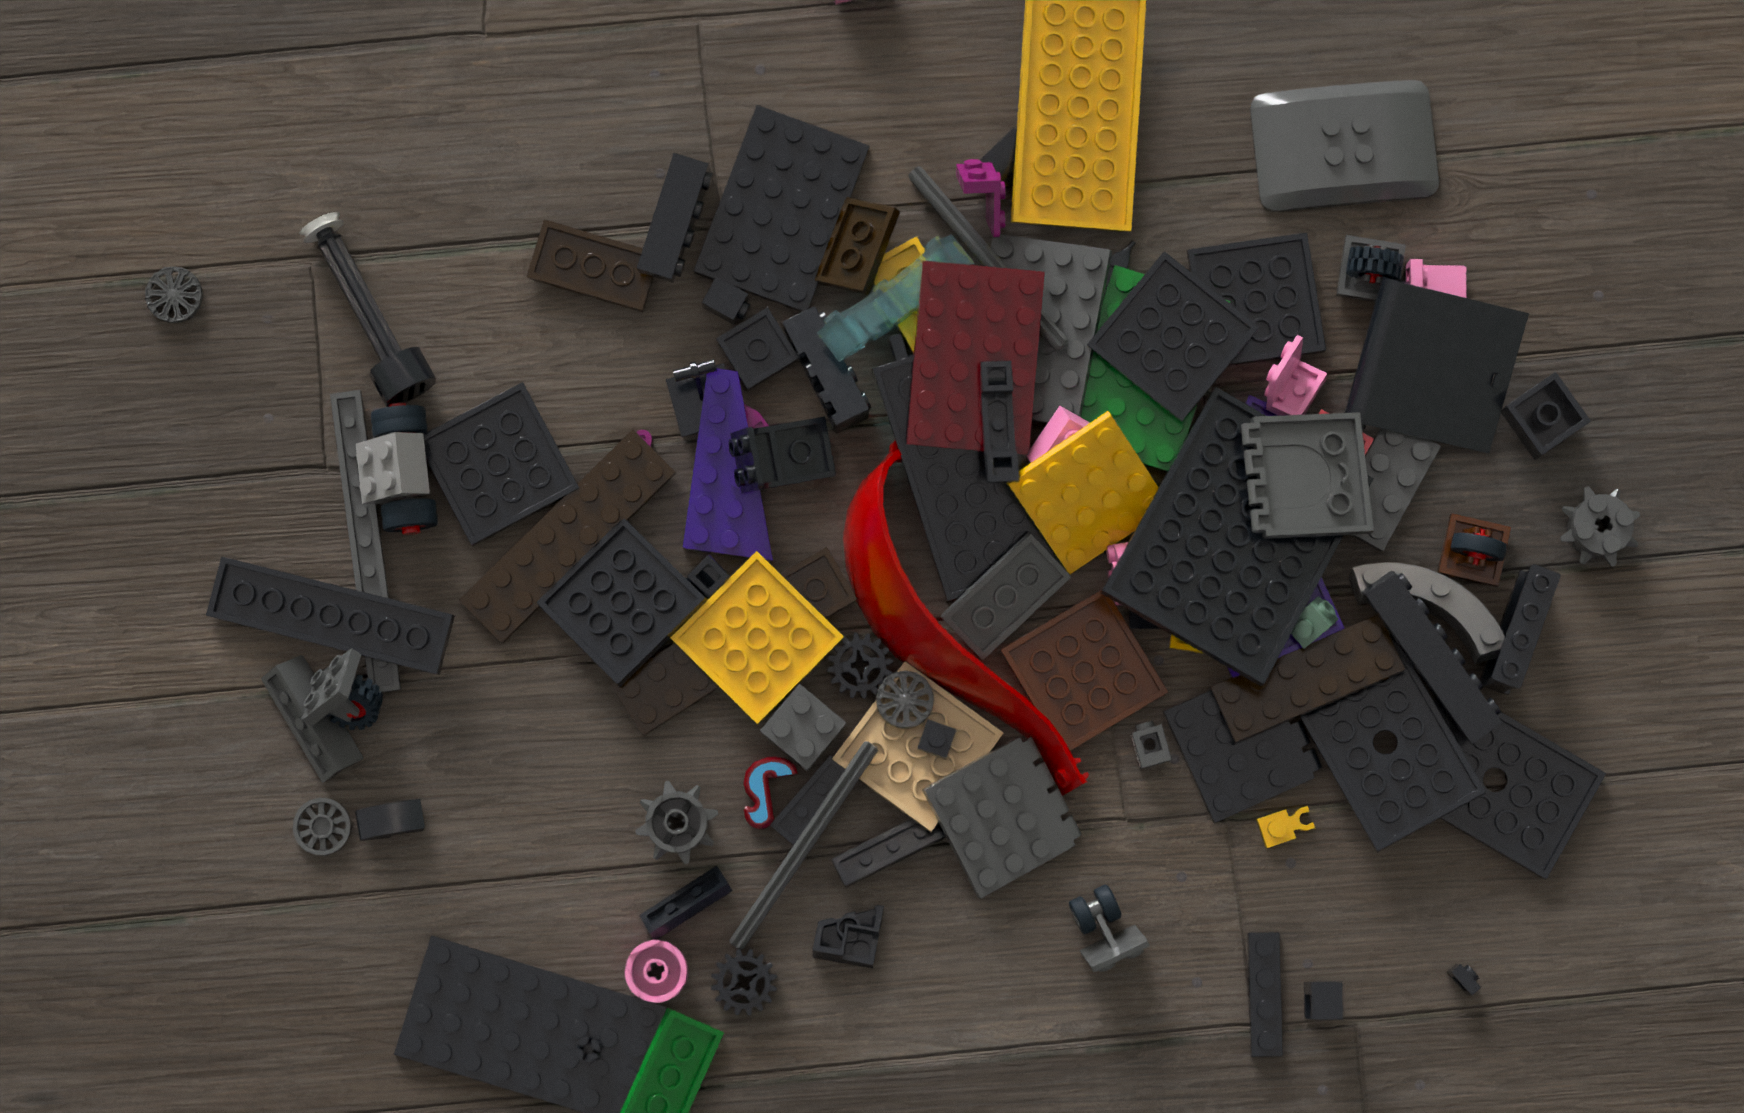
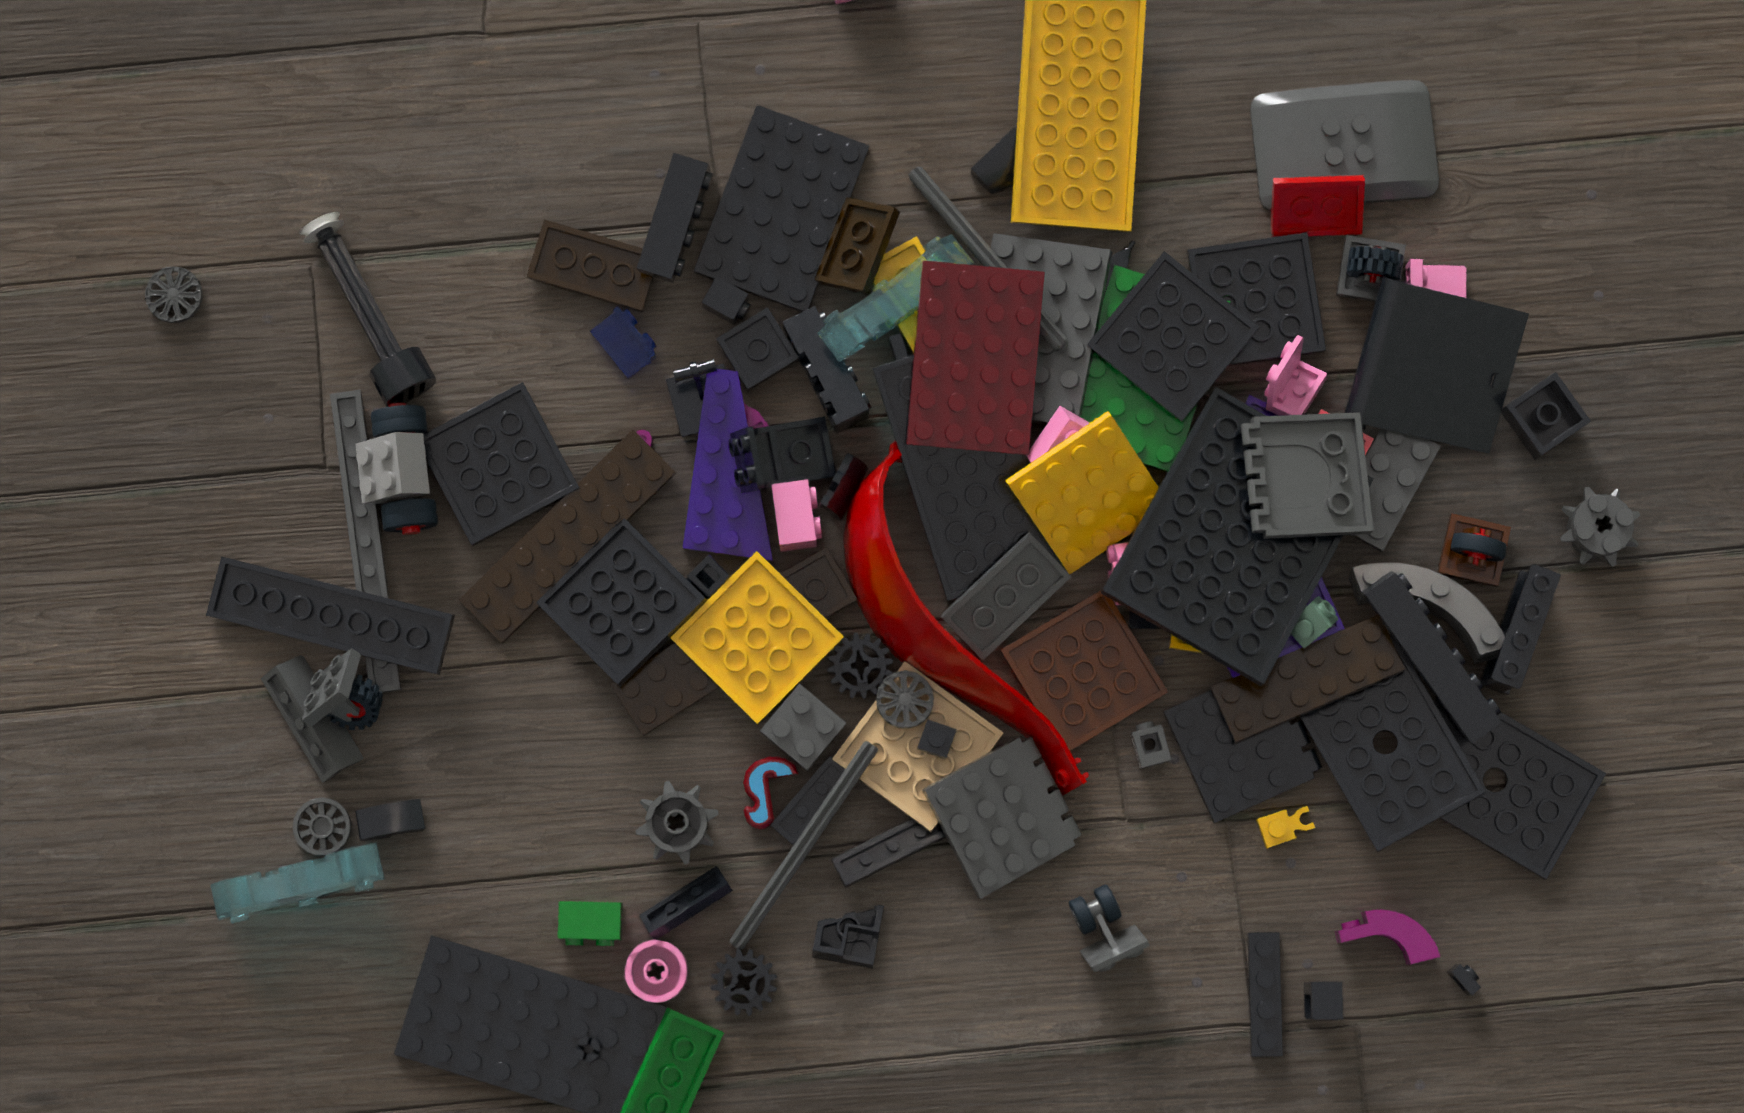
magenta bracket [956,159,1005,238] -> none
black slope [980,361,1019,483] -> none
none -> clear light blue brick [210,843,385,924]
none -> green brick [558,901,623,946]
none -> clear blue bracket [590,306,657,379]
none -> bright pink brick [771,479,822,552]
none -> black slope [820,453,869,521]
none -> red plate [1271,175,1365,237]
none -> magenta arch [1334,910,1440,964]

